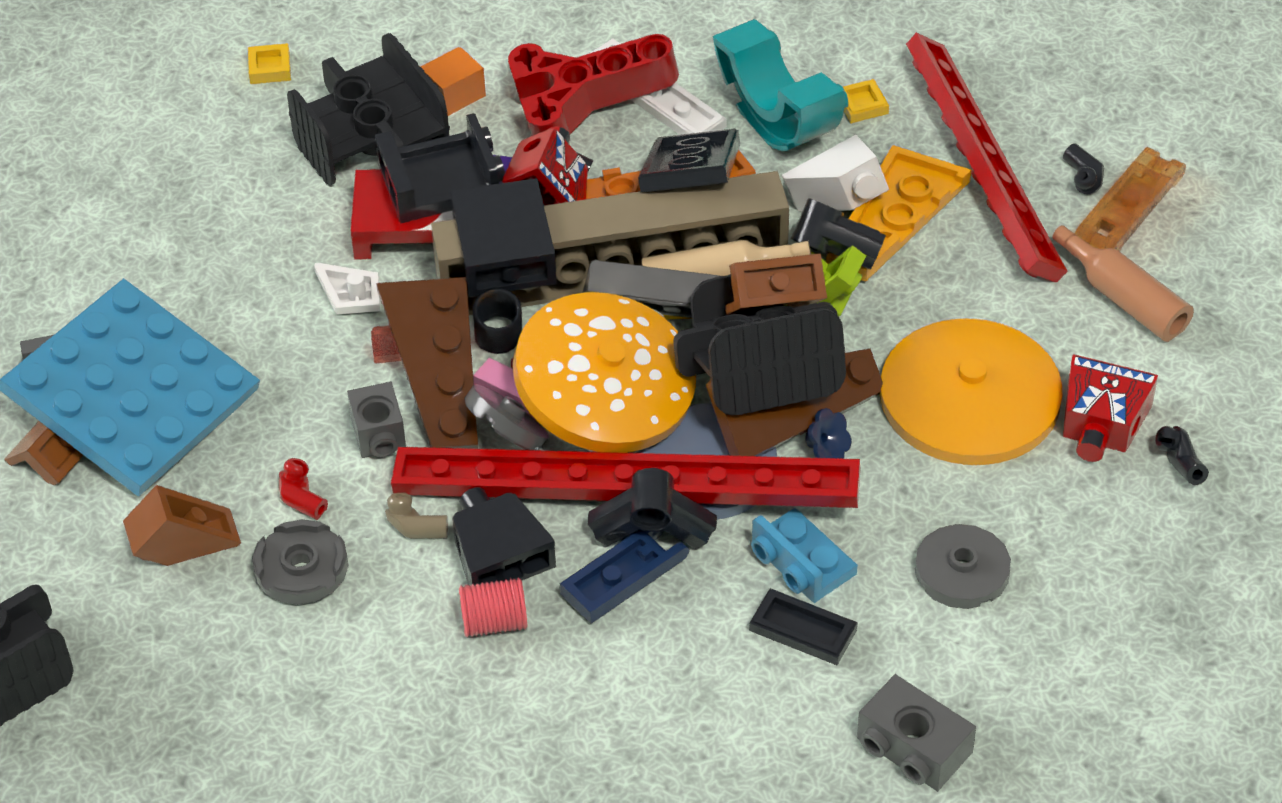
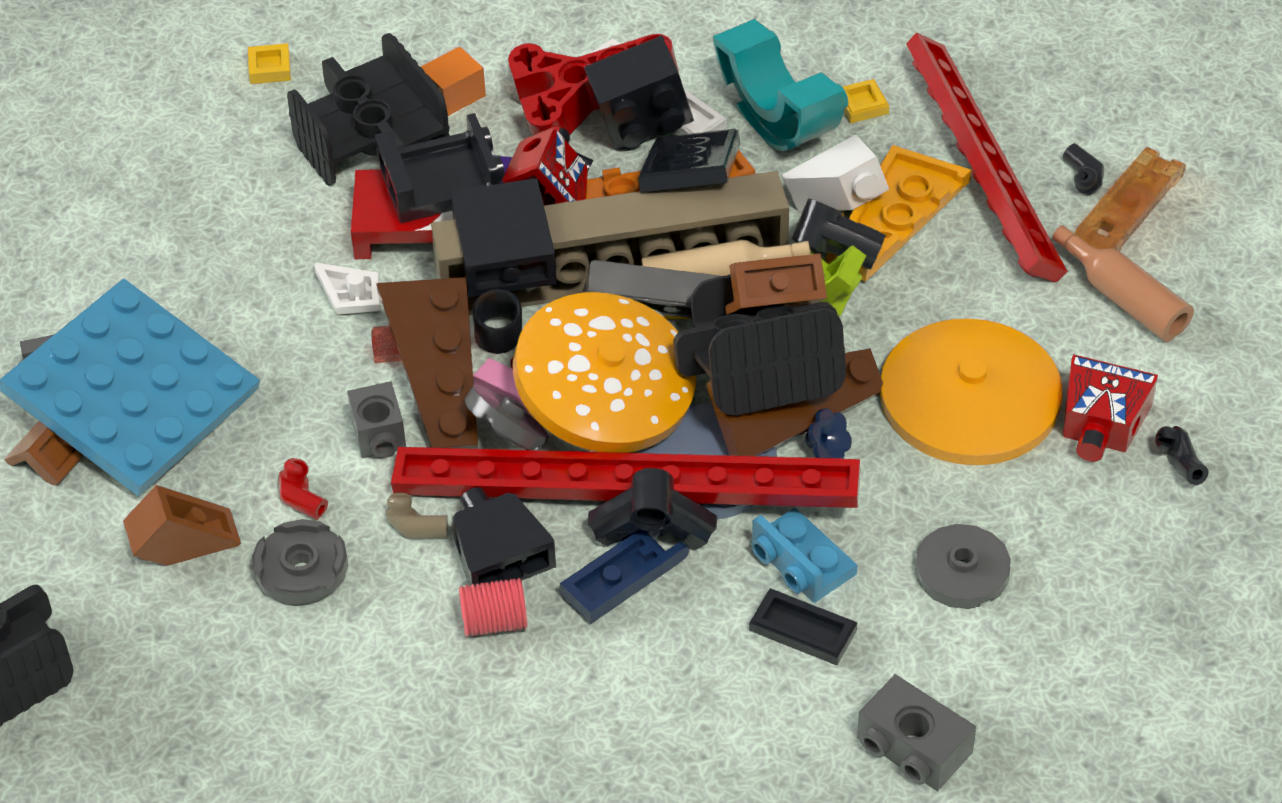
none -> black brick [584,36,694,151]

